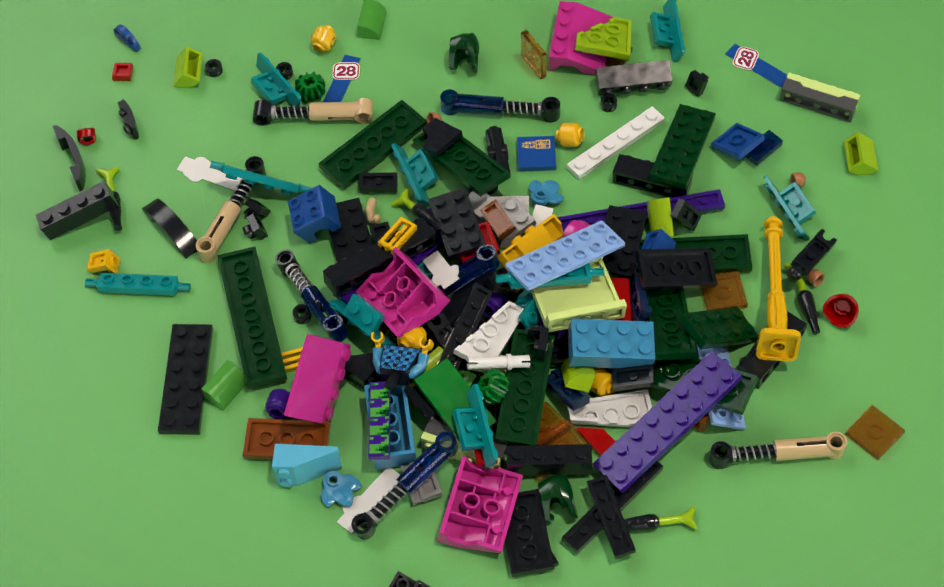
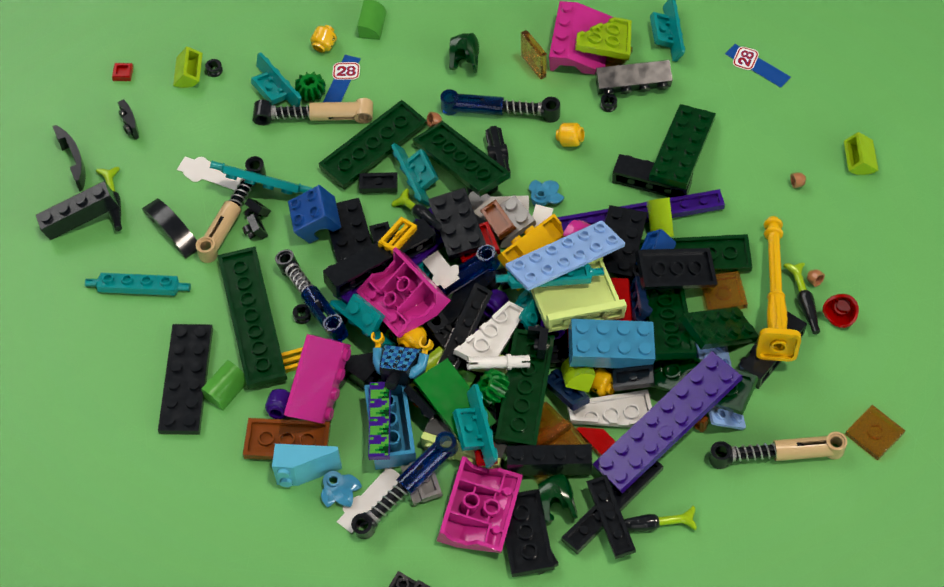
red tile [76,127,96,145] -> none
yellow bracket [87,249,120,273] -> none
blue tile [113,24,141,52] -> none
black bush [276,62,293,80] -> none
tan arm [365,198,381,225] -> none
black tile [422,118,463,157] -> none
black tile [484,276,523,300] -> none
blue tile [517,136,556,172] -> none
white plate [567,106,665,180] -> none
black plate [670,198,702,231] -> none
black tile [685,70,709,97] -> none
blue tile [711,123,765,161] -> none
clear blue plate [744,130,783,166] -> none
teal bracket [763,175,817,240] -> none
dark grey piece [780,73,860,123] -> none
black plate [787,229,837,281] -> none

